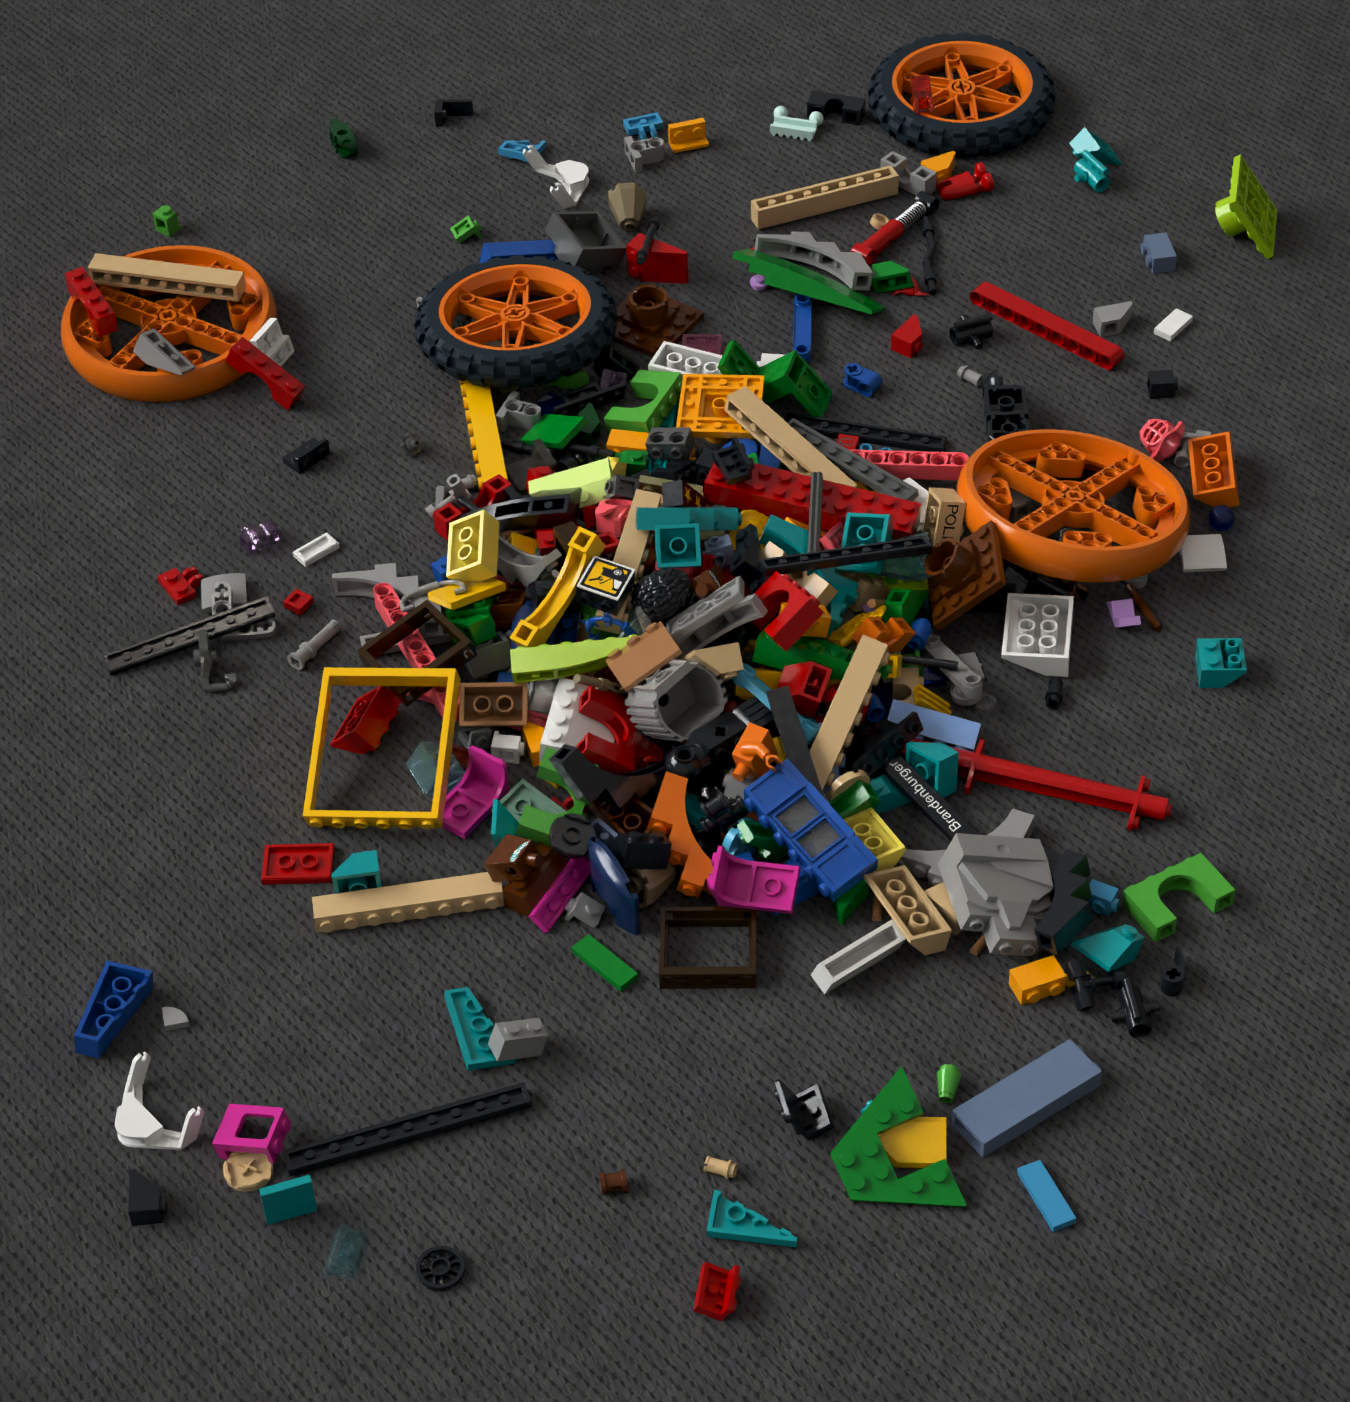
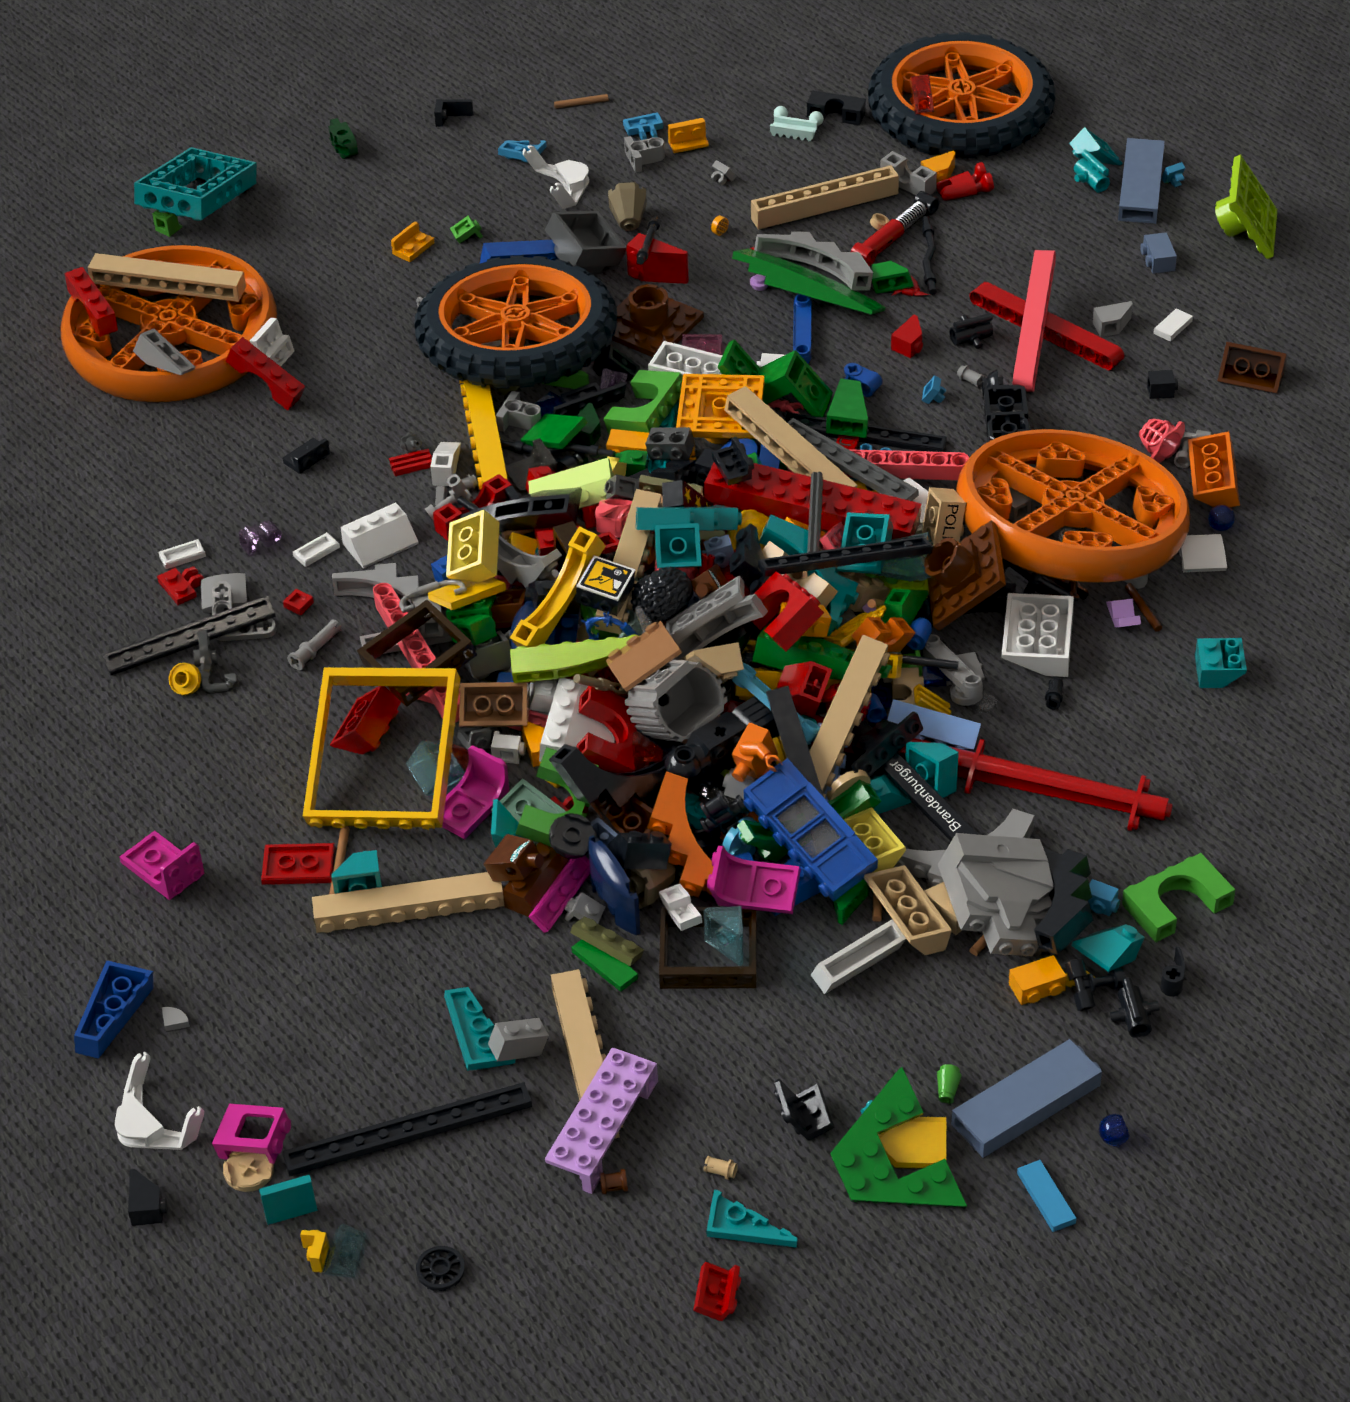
none -> dark pink bracket [119,831,205,900]
none -> teal brick [134,147,257,221]
none -> white tile [158,539,206,569]
none -> yellow plate [169,663,201,695]
none -> yellow bracket [300,1230,329,1272]
none -> medium nougat bar [329,826,350,894]
none -> white slope [341,503,419,569]
none -> red tile [389,449,432,476]
none -> light orange bracket [391,221,435,262]
none -> white slope [431,442,461,486]
none -> lavender bracket [545,1048,658,1194]
none -> tan brick [551,969,623,1139]
none -> medium nougat bar [554,94,609,109]
none -> olive plate [570,916,644,966]
none -> white slope [659,884,703,931]
none -> clear light blue slope [704,906,743,966]
none -> light grey tile [711,160,736,185]
none -> light orange tile [711,215,729,236]
none -> coral piece [767,399,804,414]
none -> green slope [826,378,868,438]
none -> dark azure tile [922,375,946,404]
none -> coral beam [1012,250,1056,392]
none -> clear blue piece [1098,1114,1130,1146]
none -> sand blue brick [1118,138,1165,224]
none -> dark azure tile [1161,162,1185,187]
none -> reddish brown slope [1217,342,1288,393]

